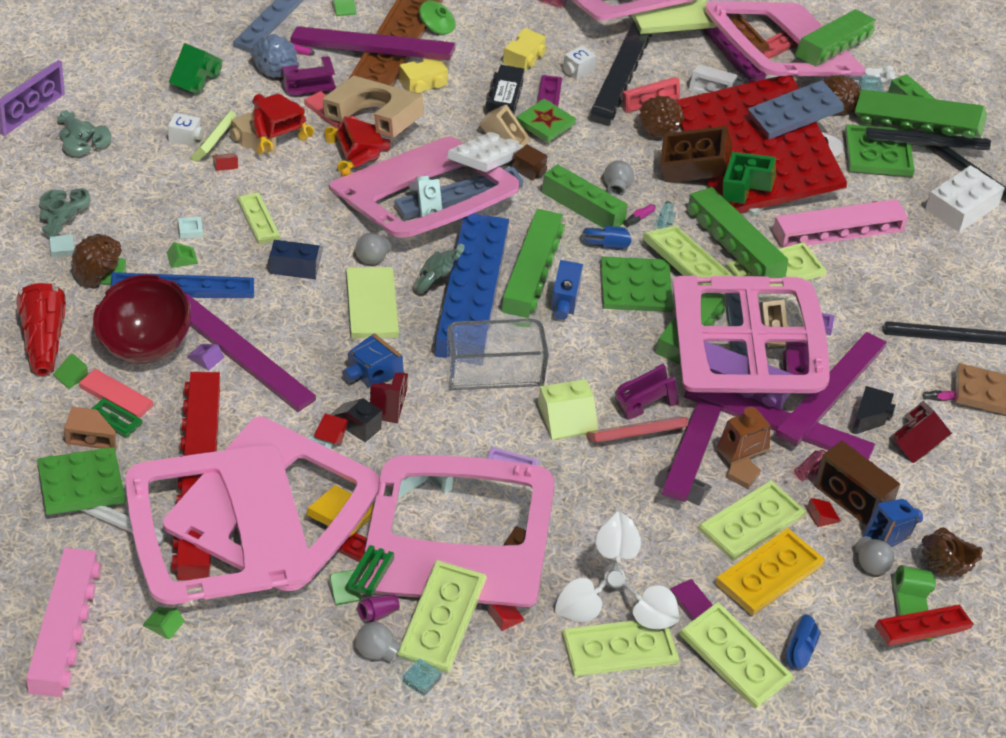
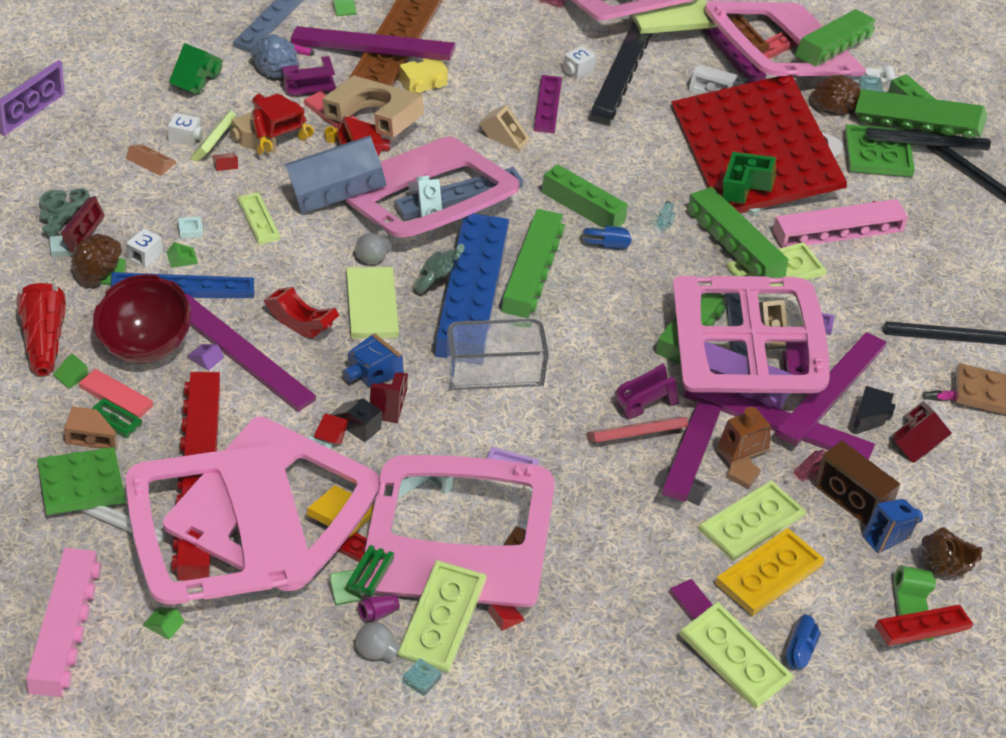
sand green animal [57,110,112,156] -> none
dark blue slope [270,240,323,280] -> none
bright green dish [419,1,456,35] -> none
white plate [447,132,524,172] -> none
black brick [485,64,525,116] -> none
light yellow brick [503,28,547,71] -> none
reddish brown brick [512,144,548,181] -> none
bright green tile [516,99,576,143] -> none
yellowish green slope [538,379,598,440] -> none
blue torso [551,260,583,320] -> none
white plant [555,511,680,629] -> none
yellowish green tile [562,620,679,677] -> none
bright green plate [601,256,673,312] -> none
light grey piece [604,160,634,195] -> none
coral tile [622,77,680,113] -> none
piece [623,204,656,227] -> none
reddish brown hair [639,96,685,138] -> none
yellowish green tile [642,225,734,285] -> none
reddish brown brick [660,126,733,183] -> none
sand blue plate [748,80,844,139] -> none
red slope [807,498,841,527] -> none
light grey piece [855,536,894,575] -> none
white brick [925,165,1005,232] -> none
none -> dark red plate [61,196,105,252]
none -> nougat slope [126,144,177,176]
none -> white brick [126,228,163,268]
none -> red arch [263,287,340,338]
none -> sand blue slope [285,136,387,214]

